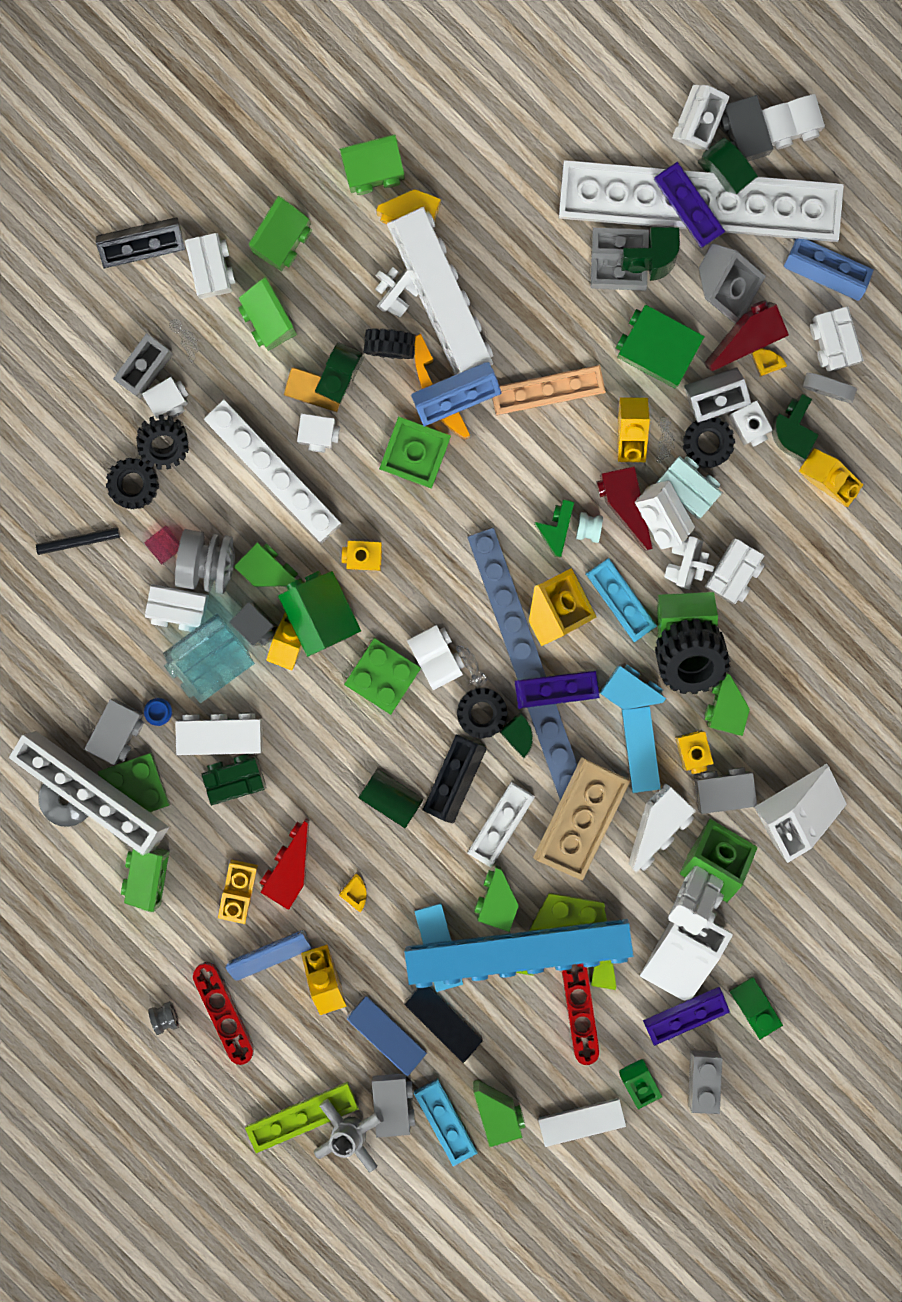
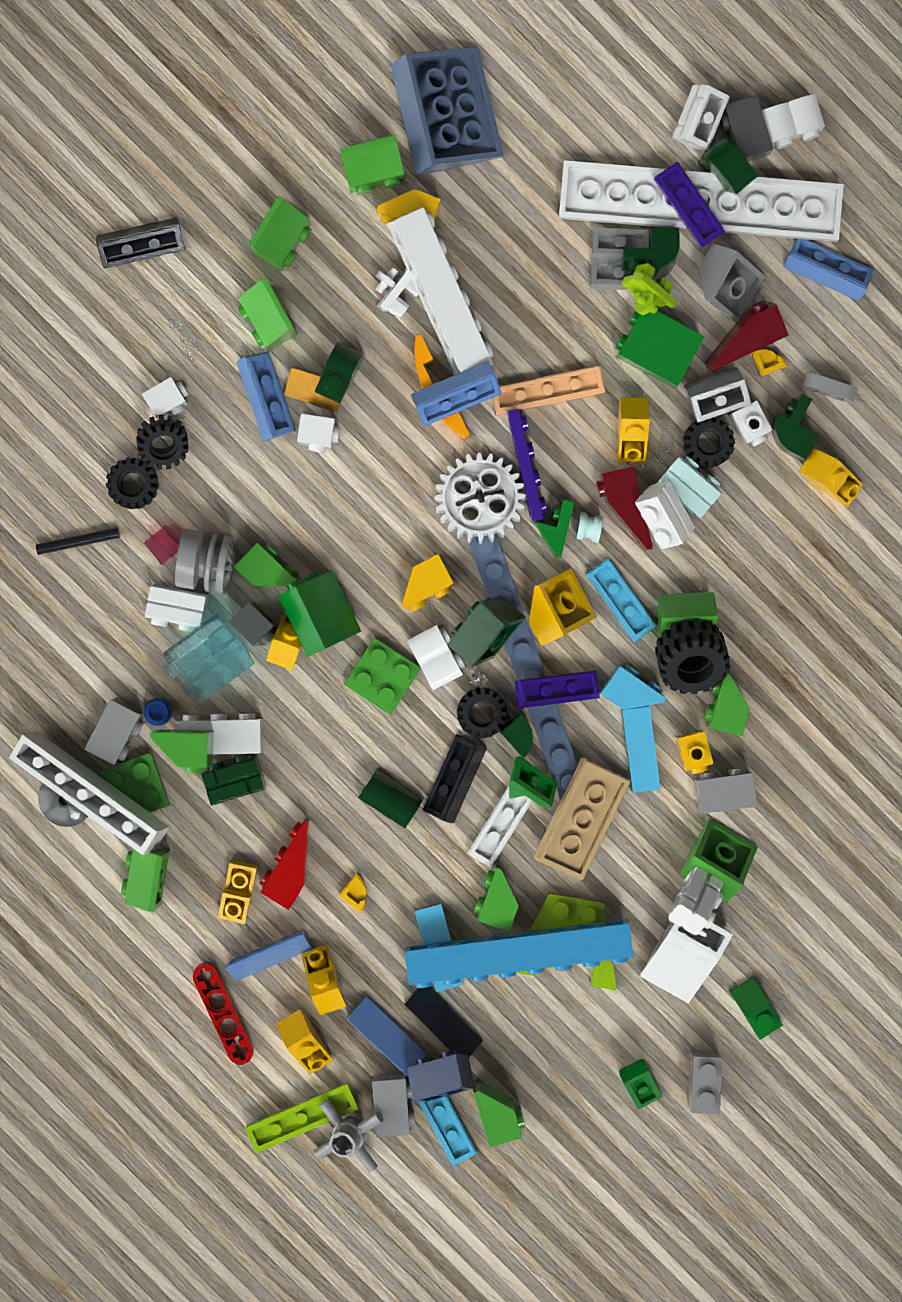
light grey brick [113,333,173,399] -> none
dark grey wheel [148,1001,179,1035] -> none
white brick [185,233,236,299] -> none
white brick [204,400,342,543] -> none
yellow brick [342,541,382,571] -> none
black tyre [363,328,416,359] -> none
bright green plate [379,416,451,489] -> none
white tile [538,1098,626,1147] -> none
red beam [562,963,599,1065] -> none
white slope [629,783,695,872] -> none
dark purple tile [643,987,730,1046] -> none
white hips [665,536,714,590] -> none
white brick [704,538,765,604] -> none
white slope [754,764,847,863] -> none
white brick [810,307,864,373] -> none
none -> bright green slope [150,729,214,773]
none -> medium blue slope [237,351,296,441]
none -> yellow slope [276,1009,333,1074]
none -> sand blue slope [391,47,504,175]
none -> yellow slope [402,554,454,612]
none -> dark blue brick [407,1050,475,1102]
none -> white gear [435,453,526,544]
none -> dark green brick [447,595,526,667]
none -> dark purple plate [507,409,547,522]
none -> green slope [509,756,558,808]
none -> lime hips [622,263,677,315]

